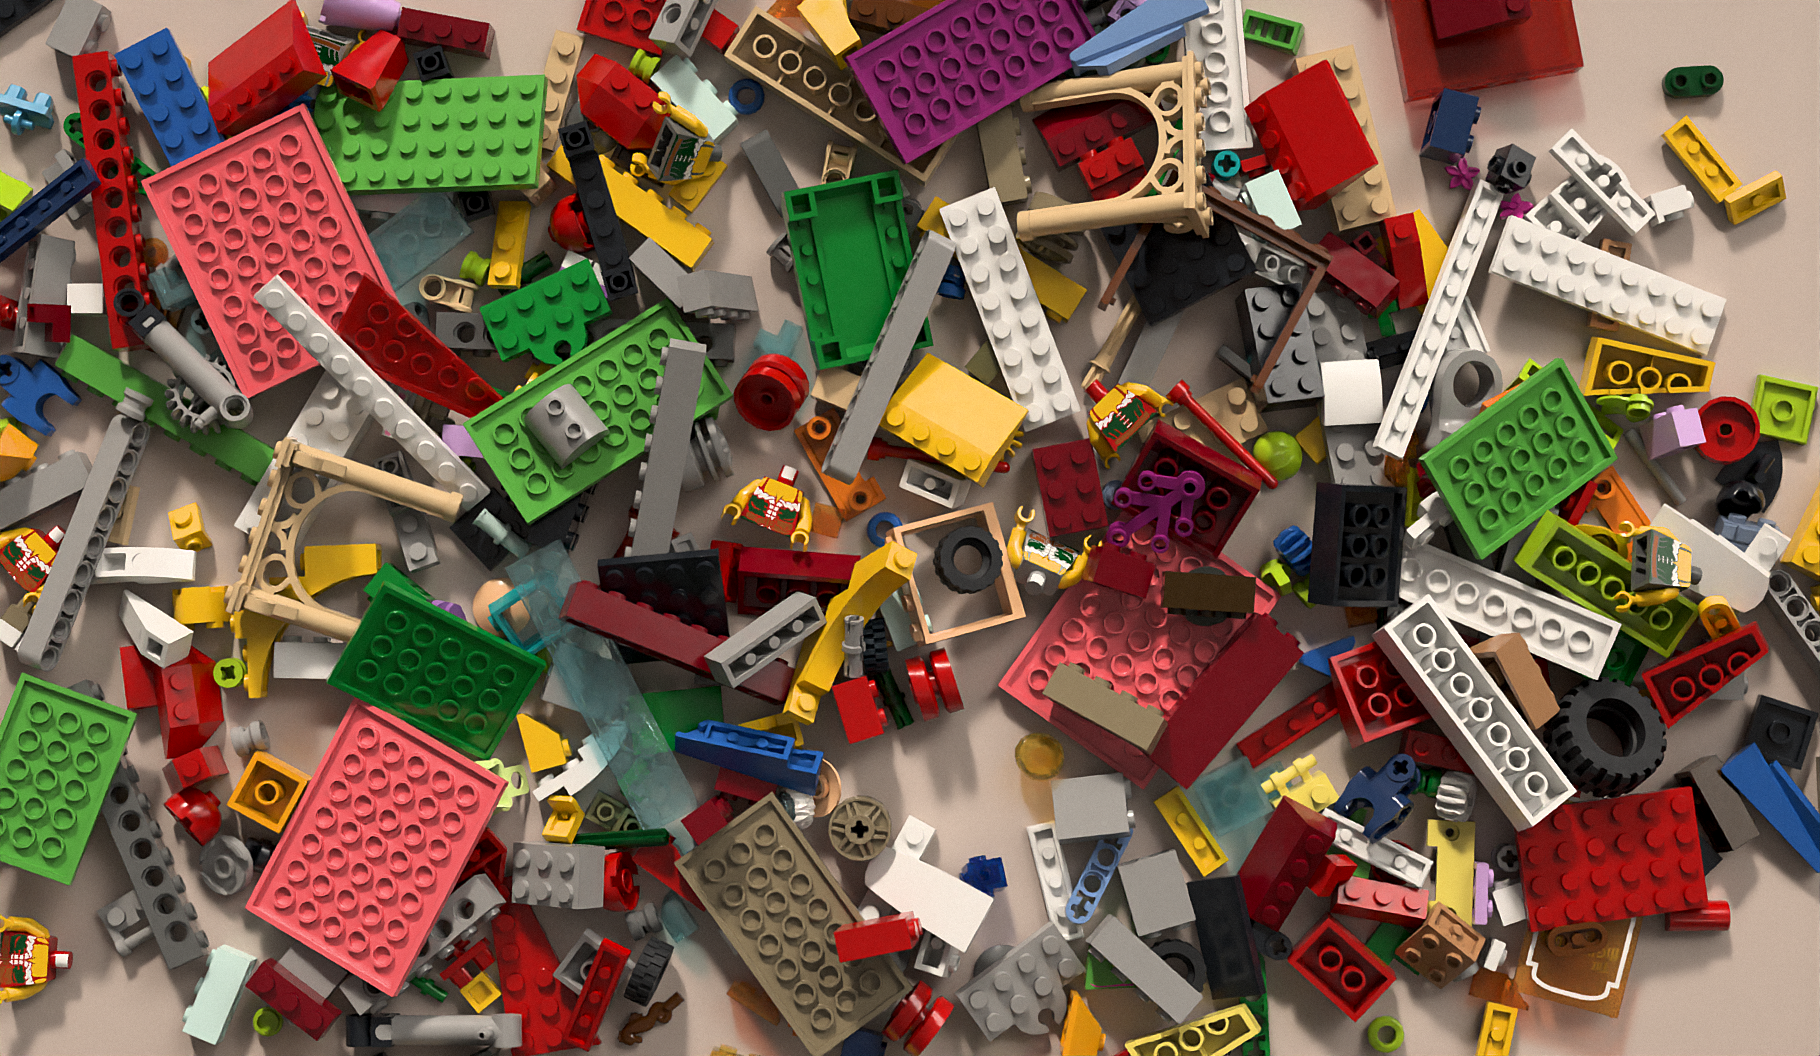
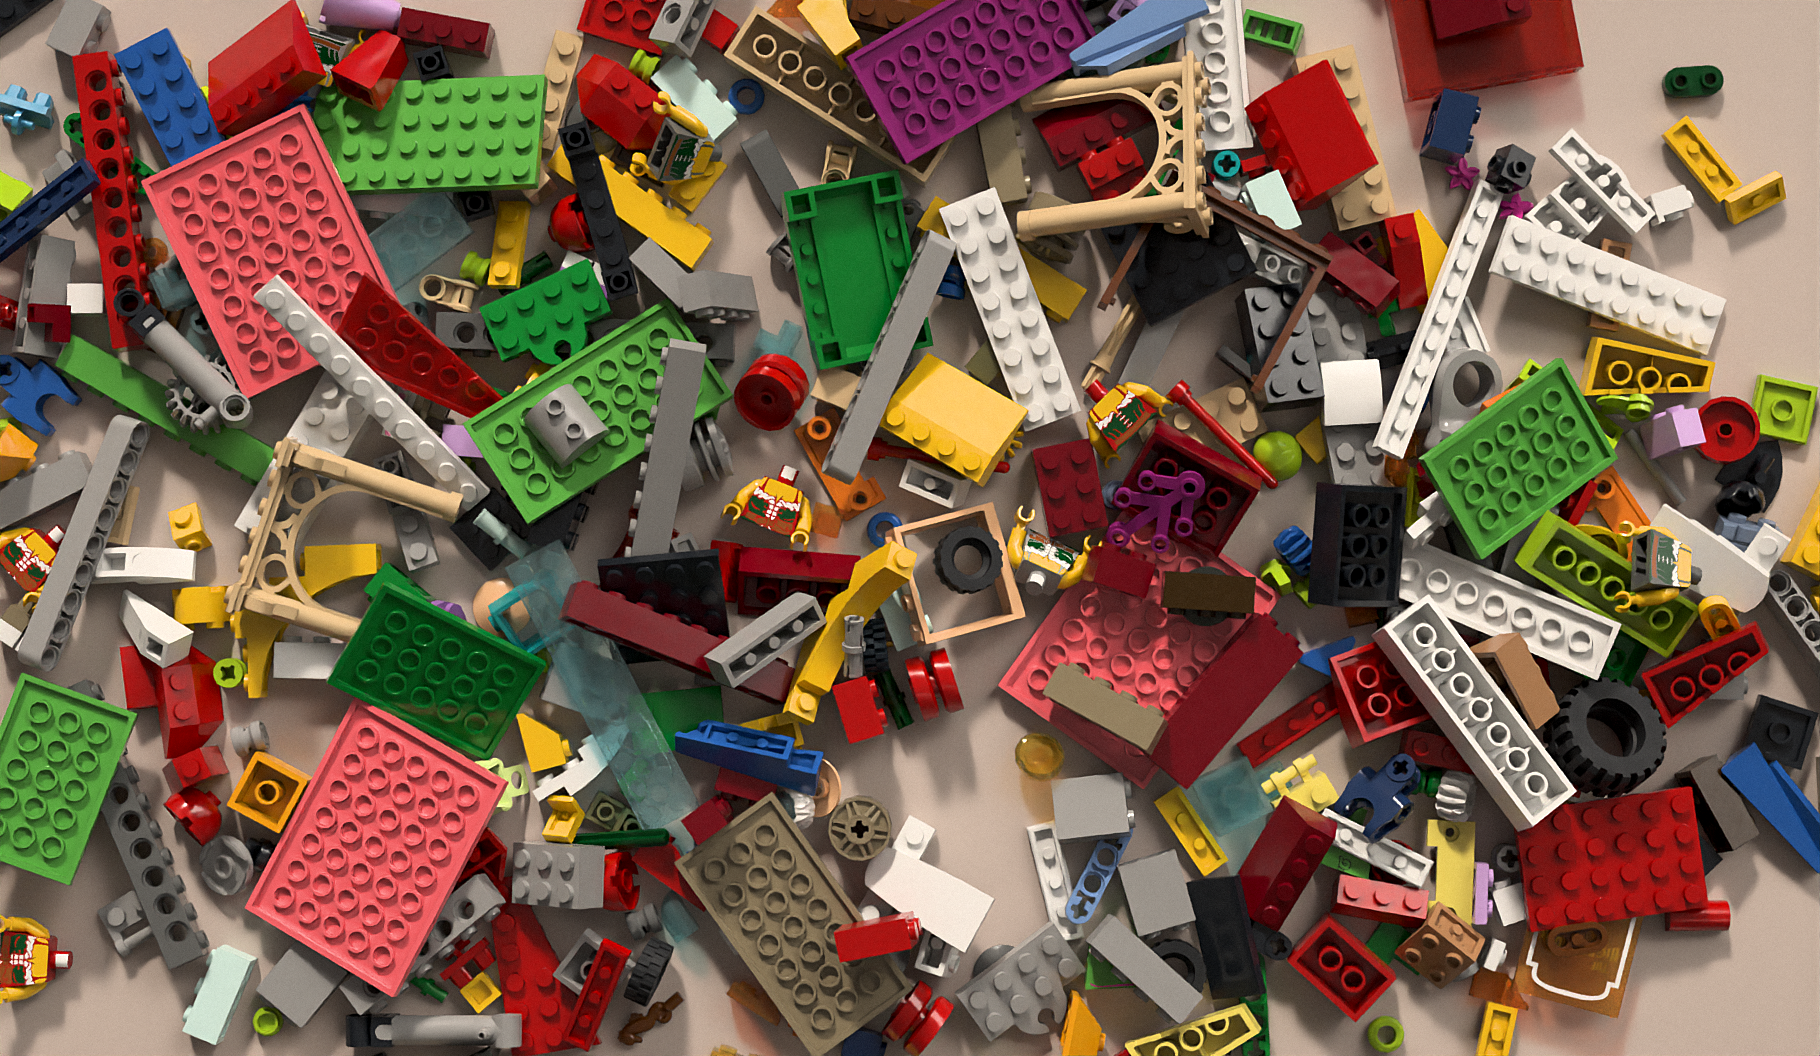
light grey wheel [115,387,154,422] -> none
dark red brick [245,957,343,1041] -> none
clear blue brick [959,855,1008,898] -> none
red piece [1307,854,1358,897] -> none

